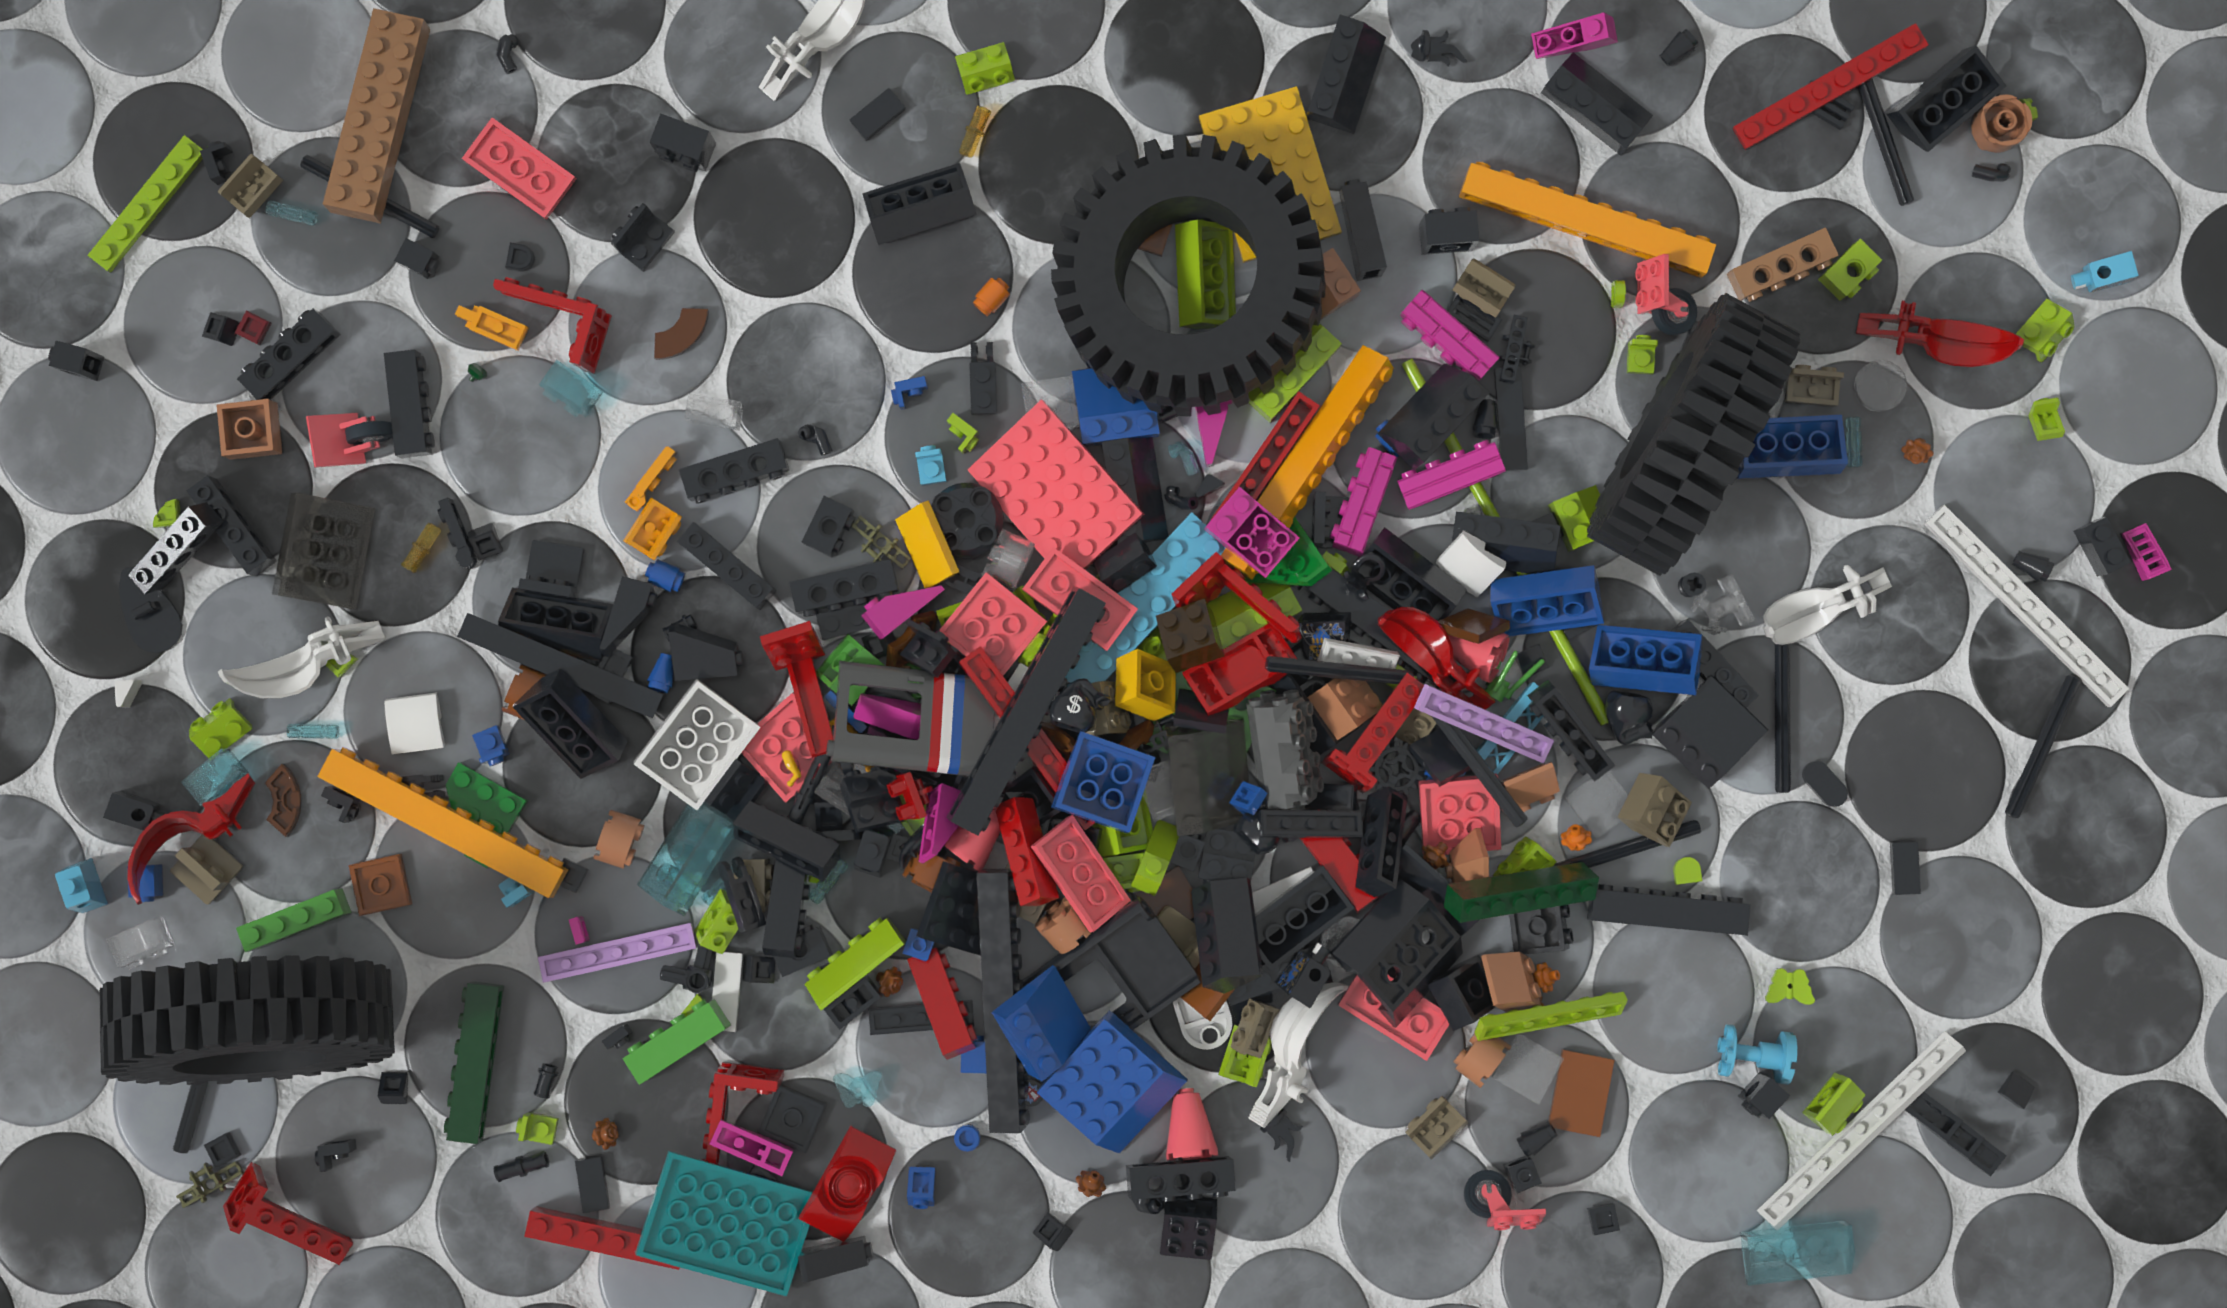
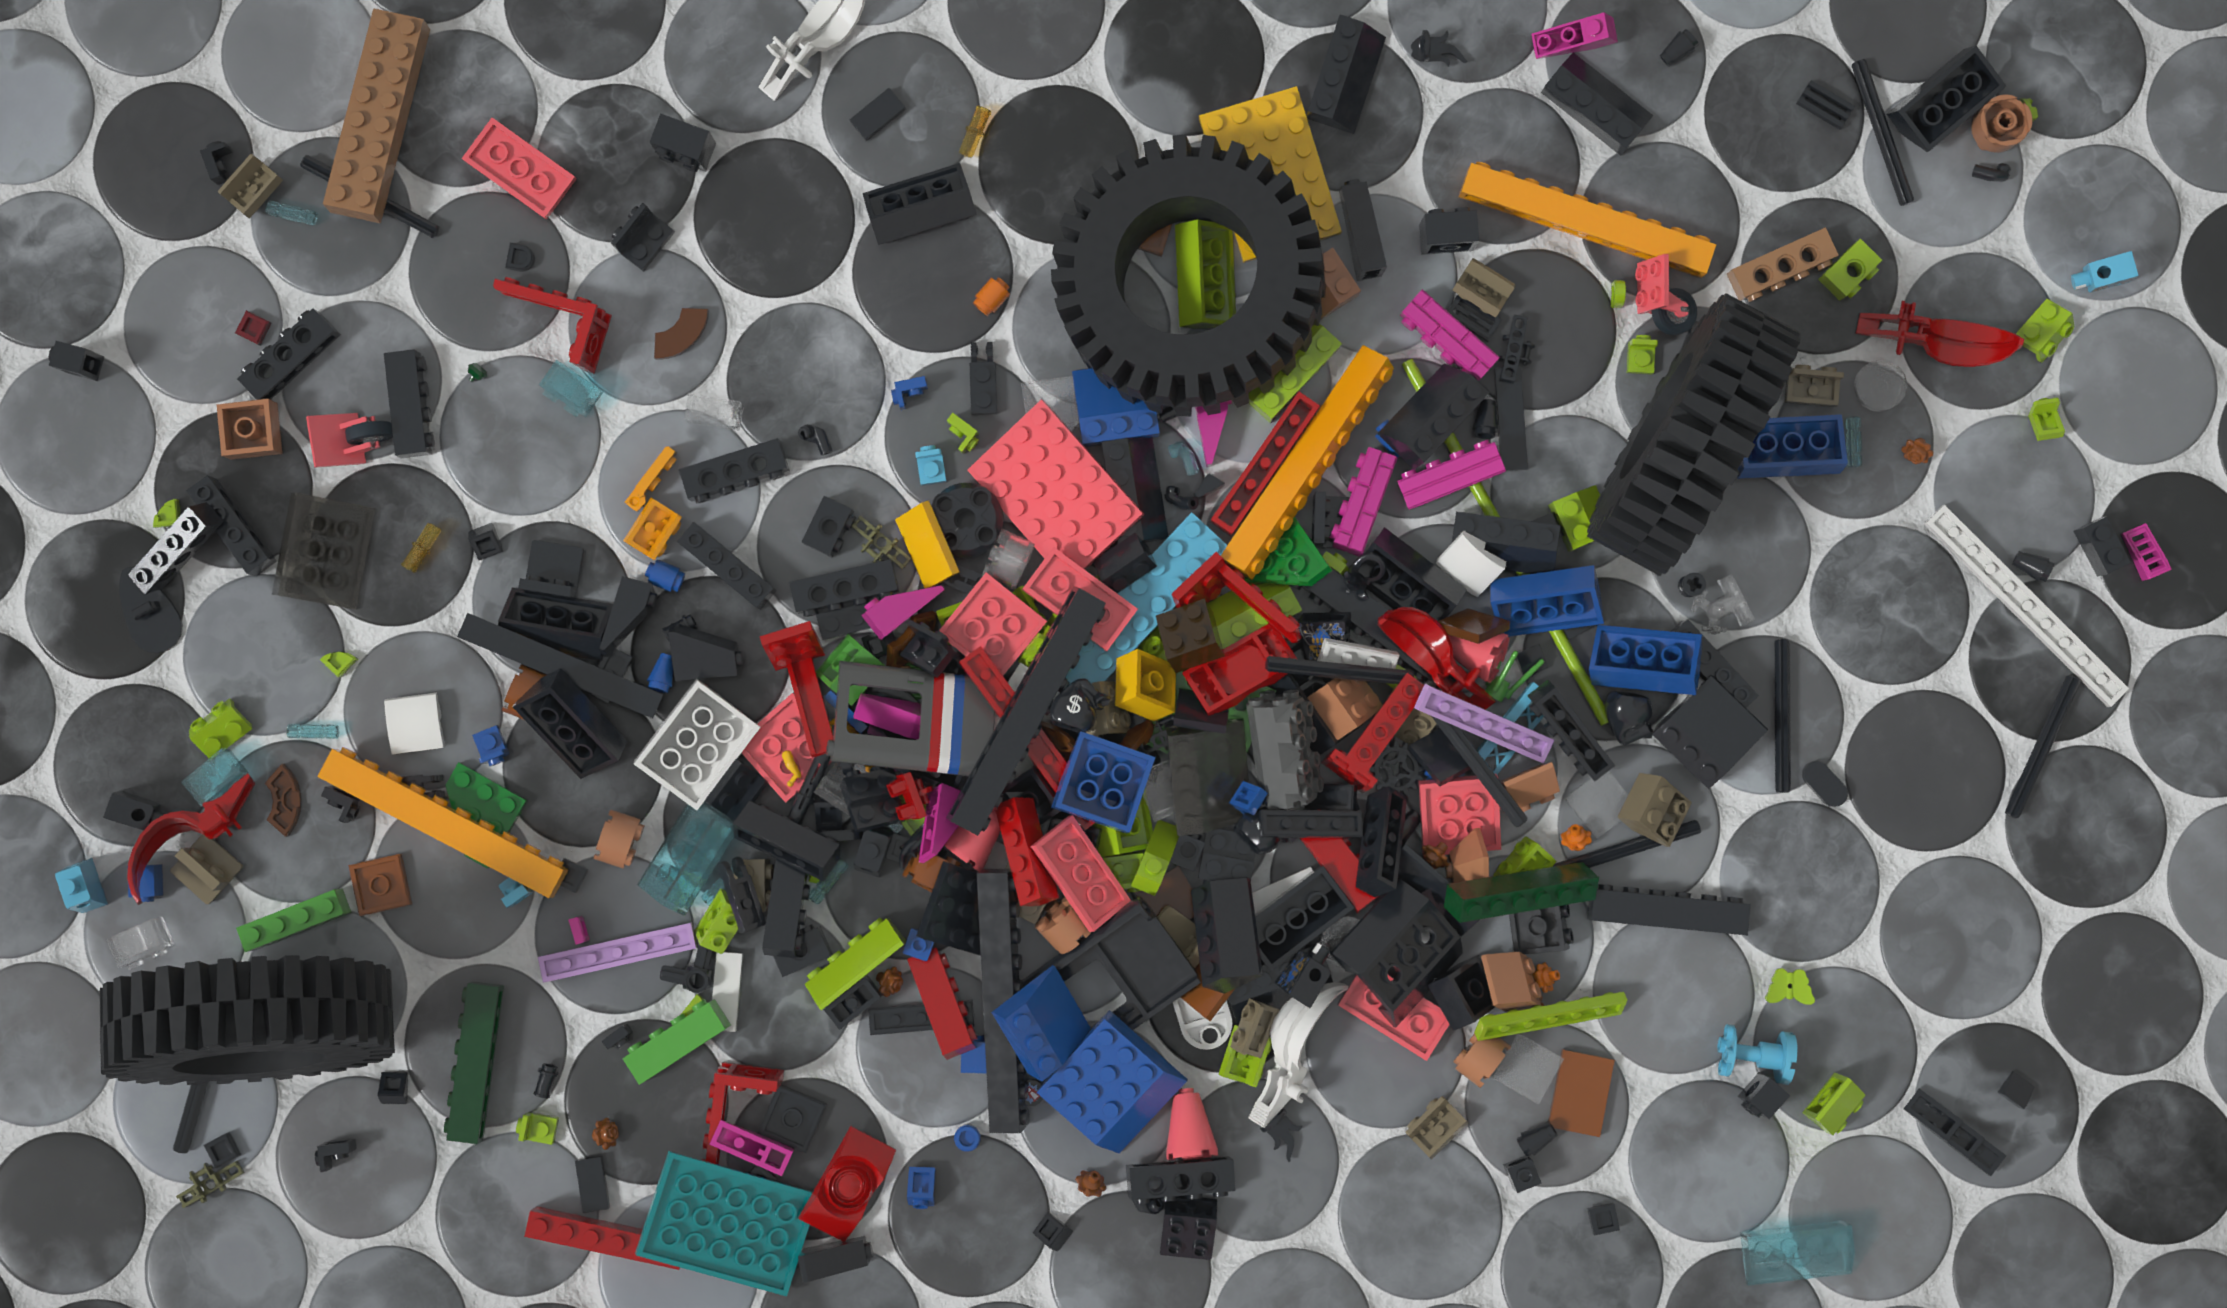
lime plate [87,135,203,273] -> none
white slope [114,680,142,708] -> none
black slope [202,312,240,346] -> none
white piece [218,617,386,698] -> none
red bracket [223,1162,353,1265] -> none
black brick [394,238,440,279] -> none
black hinge [437,498,478,569] -> none
light orange hinge [455,305,529,351] -> none
black pin [493,1151,549,1182] -> none
black arm [496,34,518,74] -> none
black slope [742,955,776,983] -> none
clear light blue animal [833,1071,882,1108] -> none
lime bracket [955,42,1015,95] -> none
dark pink slope [1204,487,1299,578] -> none
plate [1464,1170,1546,1231] -> none
lime tile [1673,857,1702,885] -> none
red plate [1733,23,1929,150] -> none
white plate [1757,1031,1966,1231] -> none
white piece [1763,565,1892,645] -> none
black tile [1890,842,1921,895] -> none

